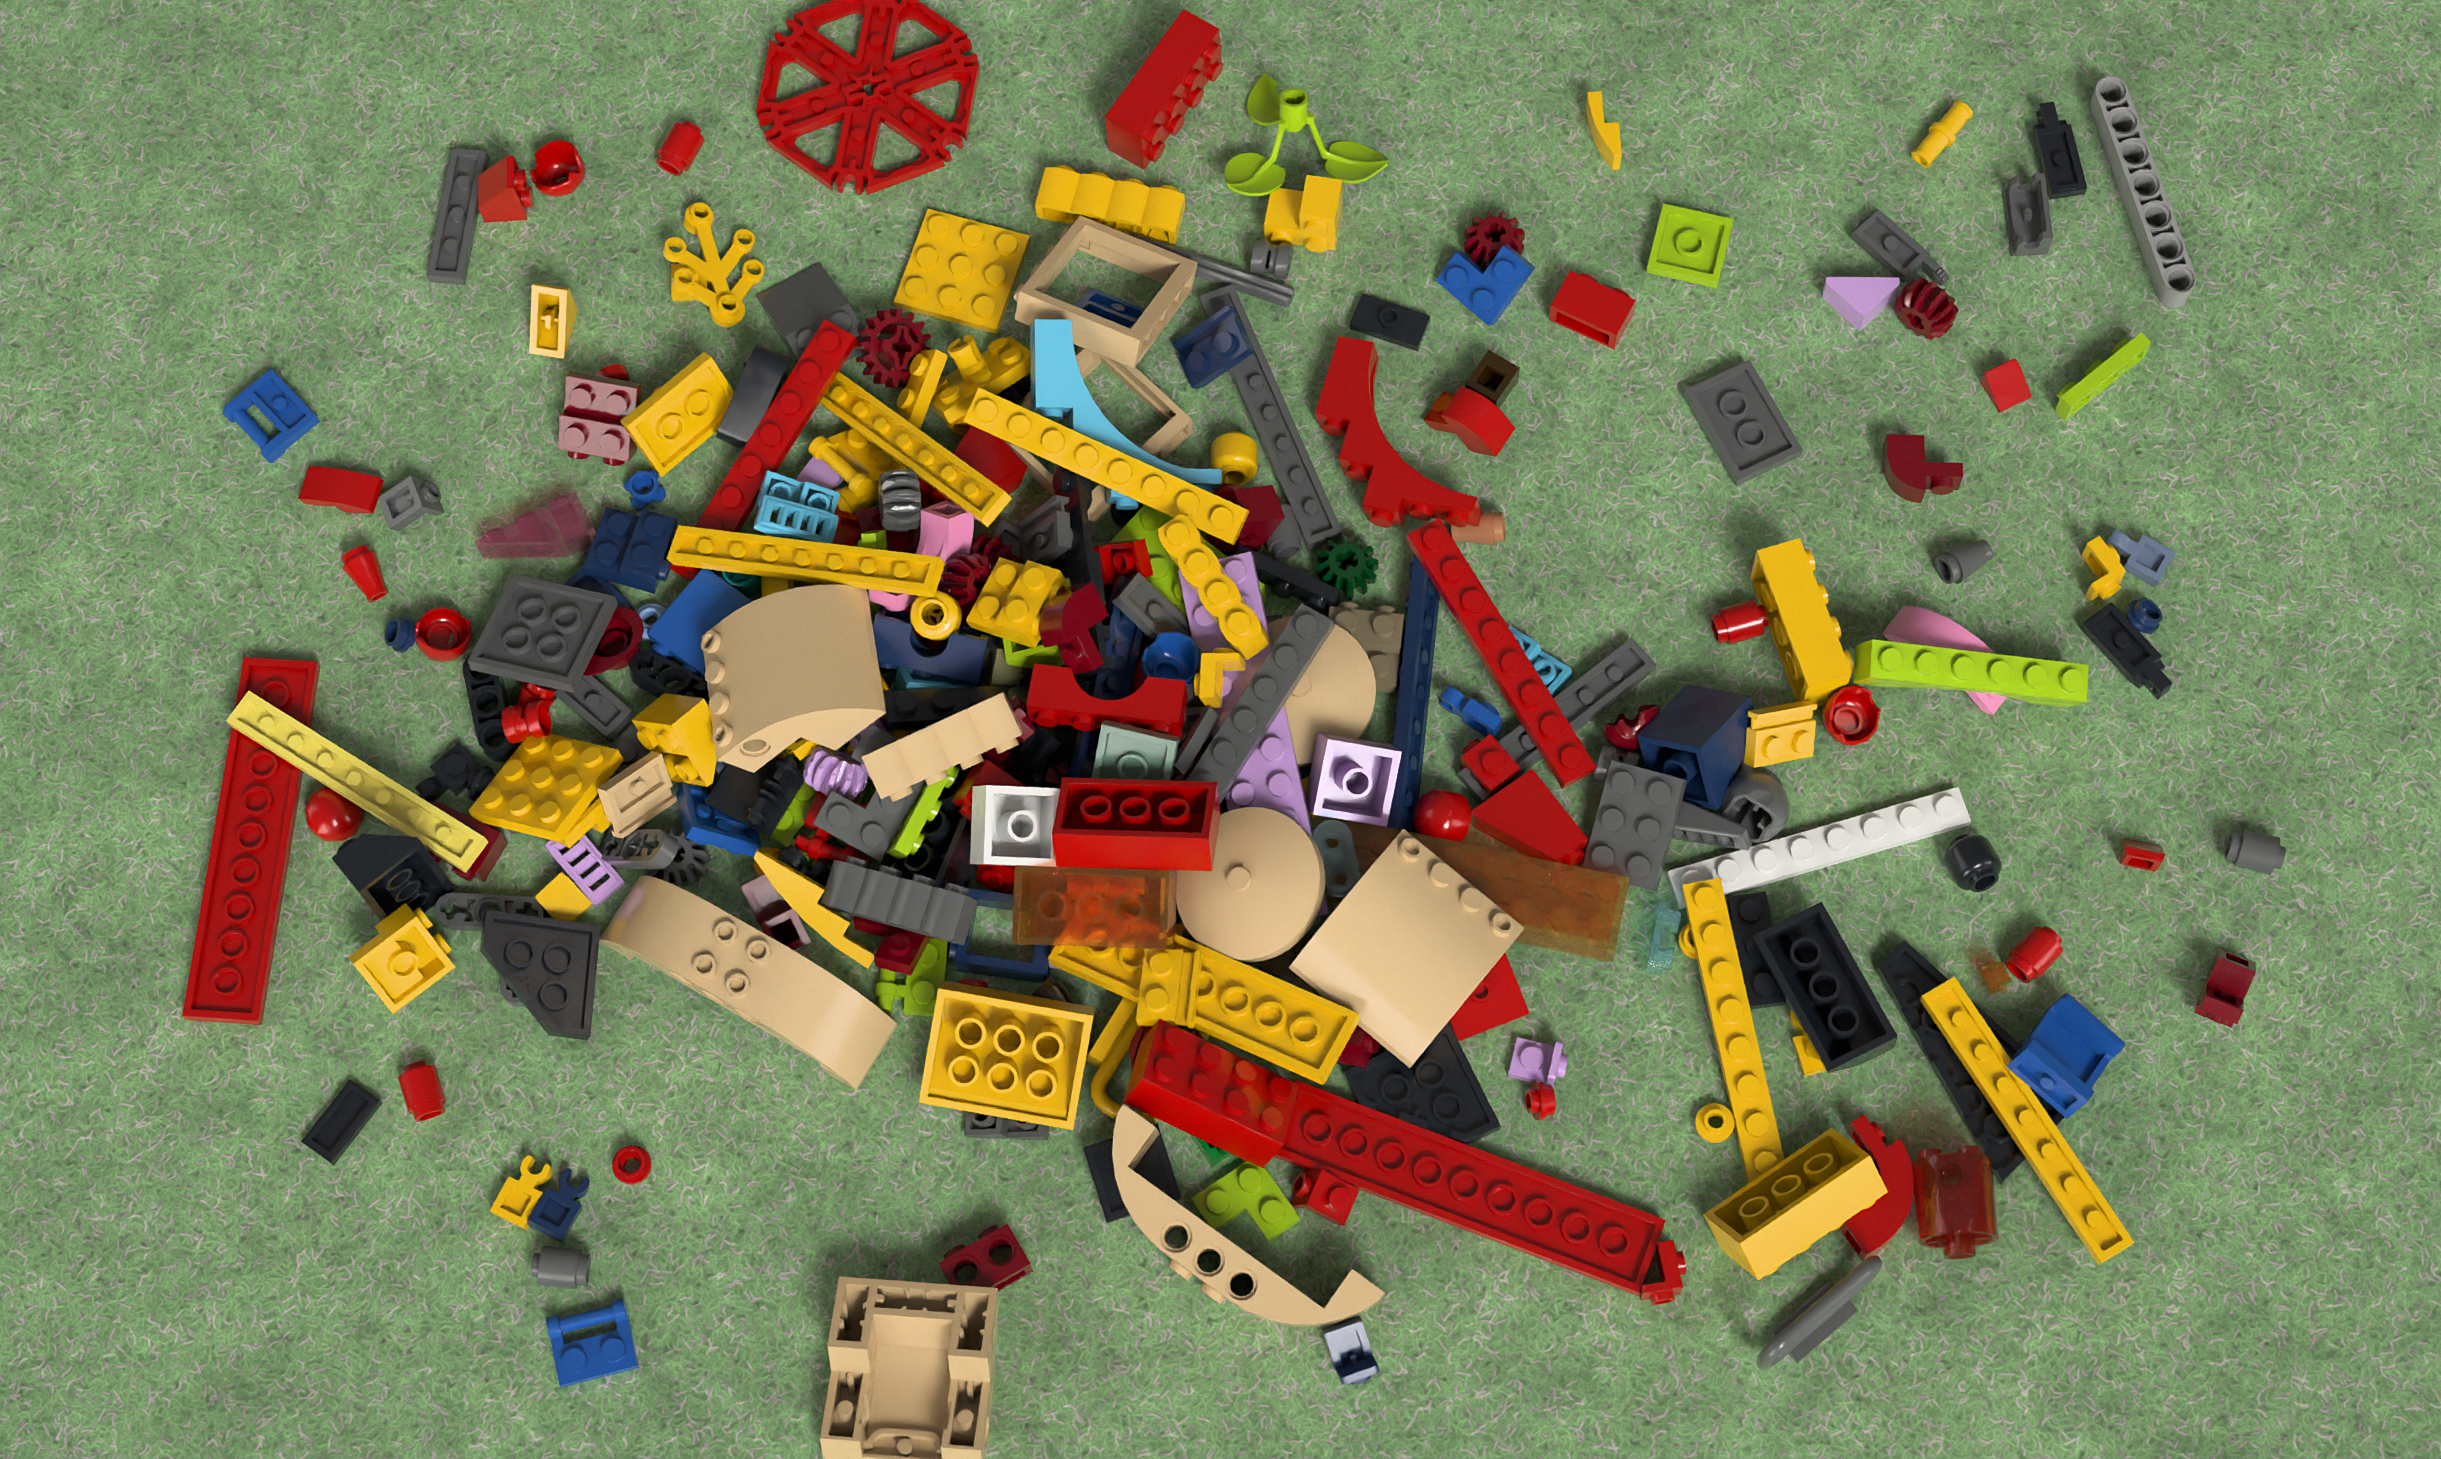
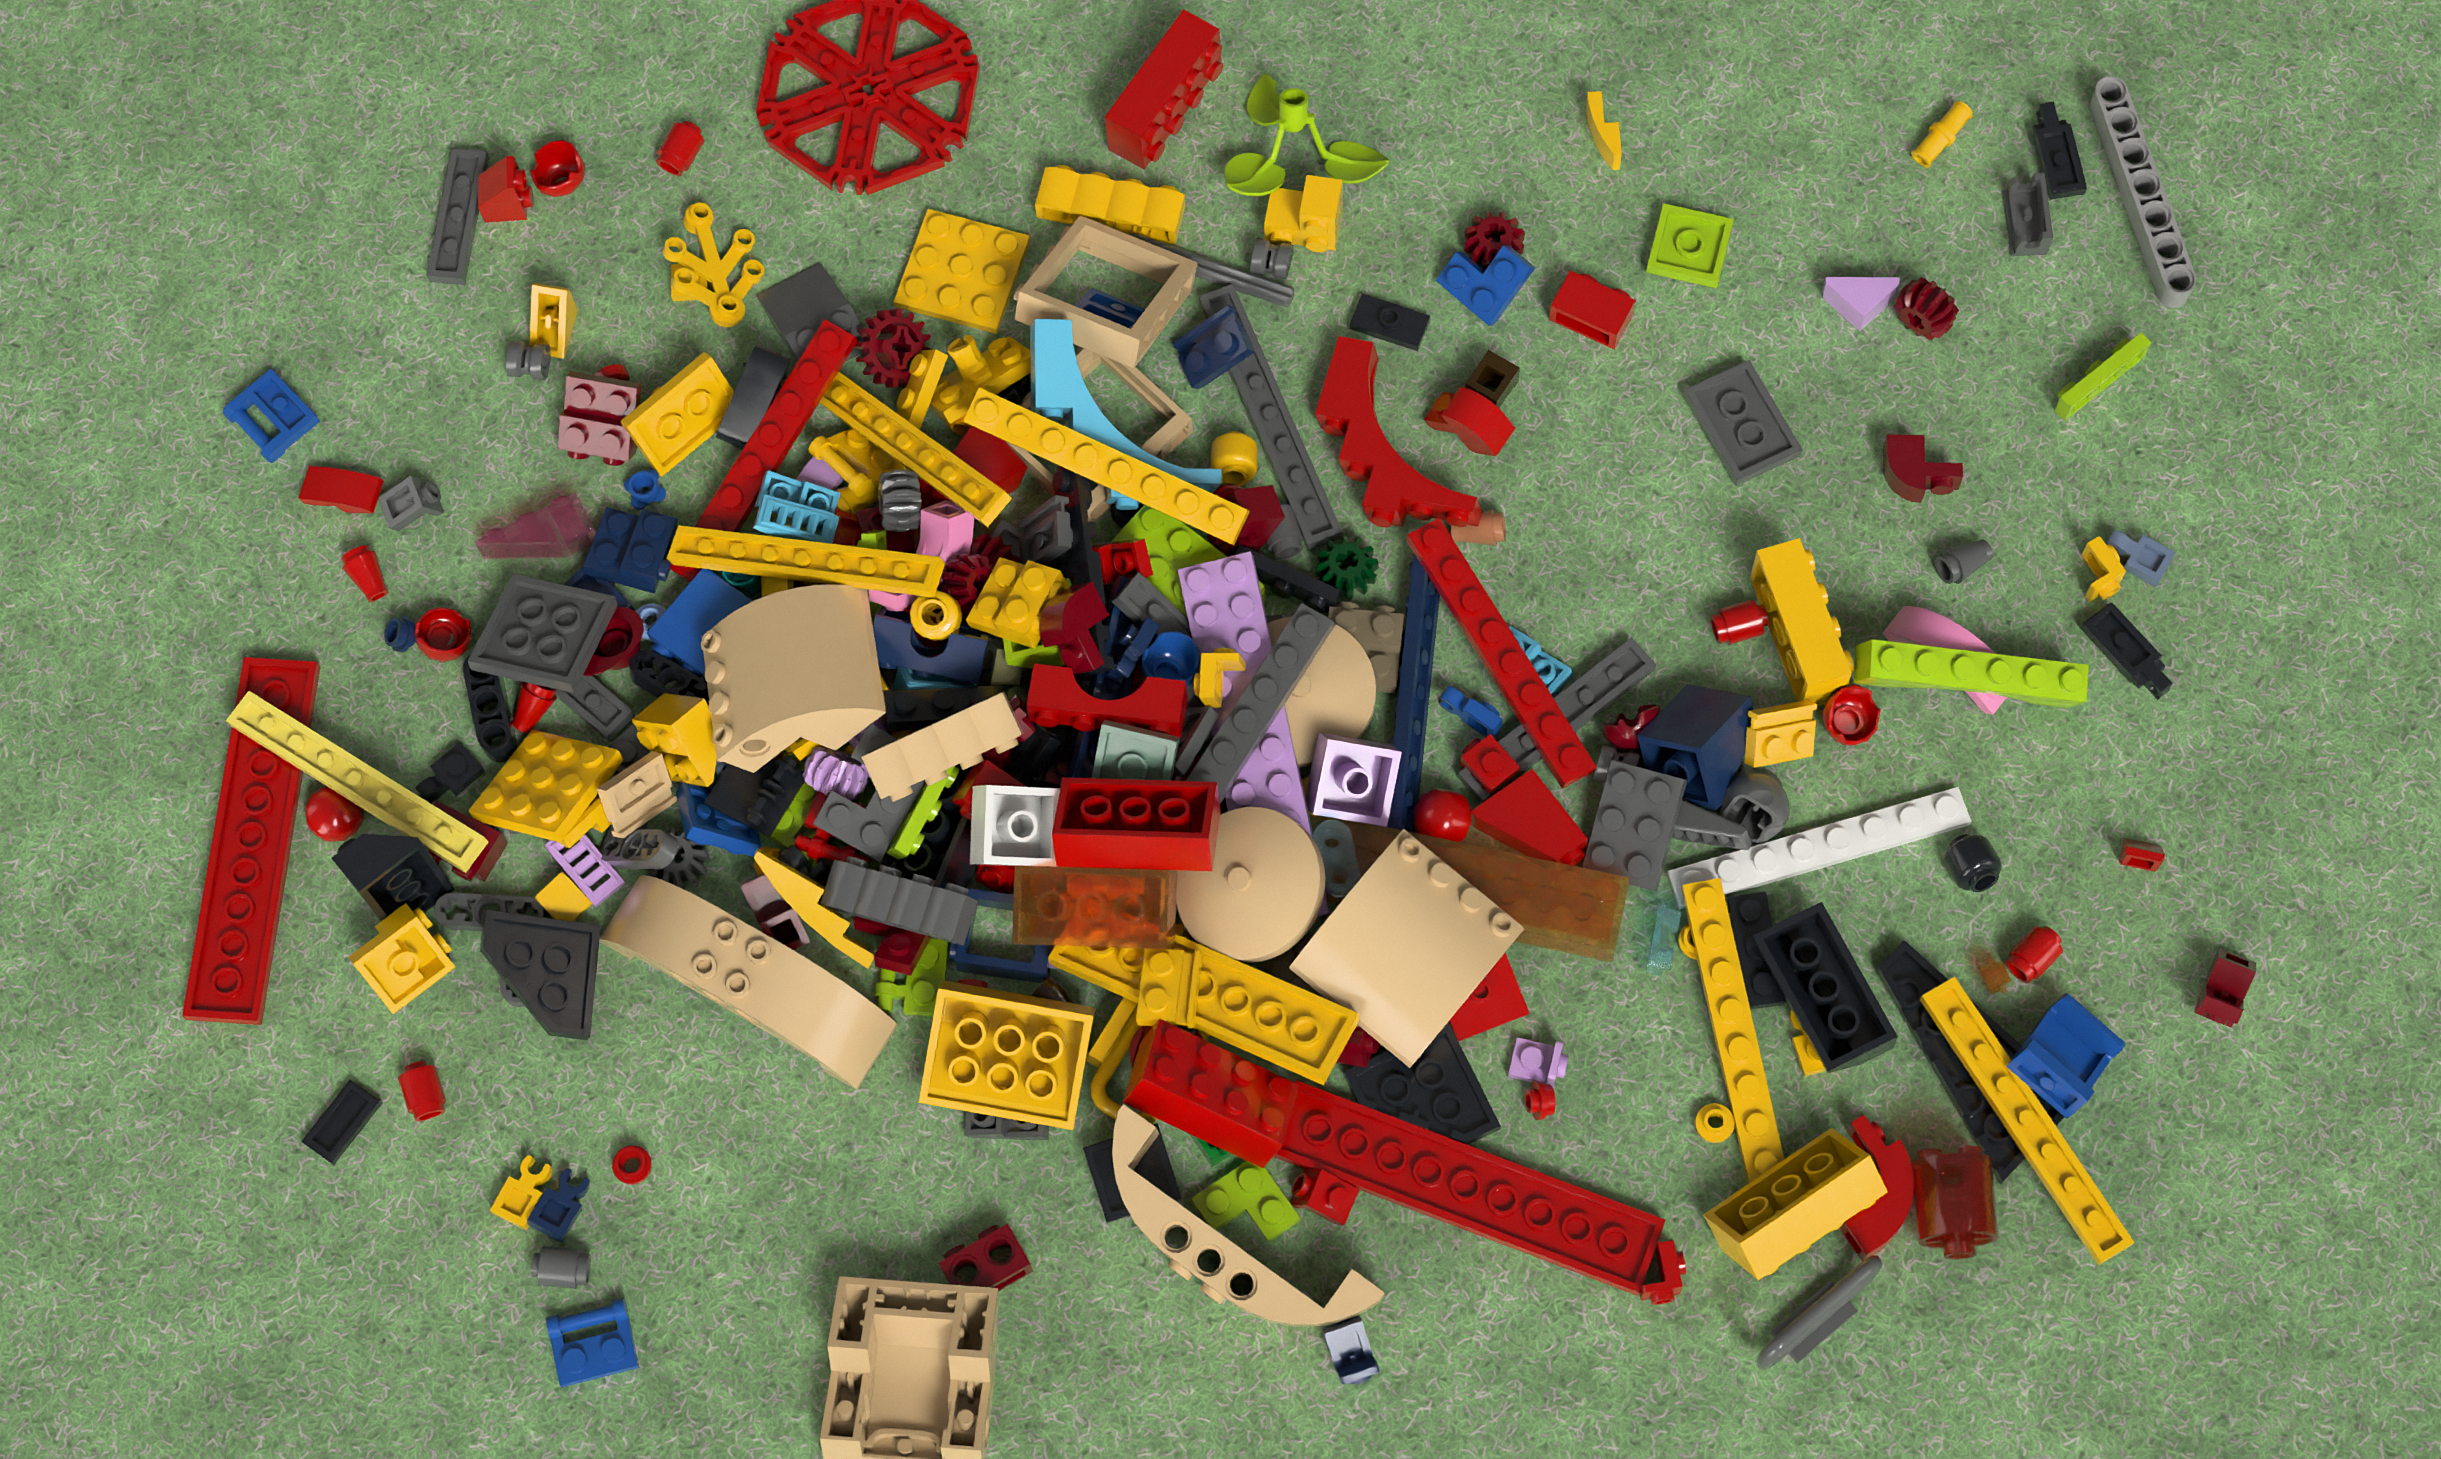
black plate [466,766,497,802] -> none
red wheel [501,700,552,744] -> none
yellow brick [1158,514,1270,660] -> none
dark grey hinge [1850,209,1949,286] -> none
red slope [1981,358,2032,413] -> none
dark blue plate [2126,598,2163,634] -> none
dark grey brick [2225,829,2286,875] -> none
none -> dark grey wheel [506,341,551,380]
none -> dark blue plate [1107,617,1160,684]

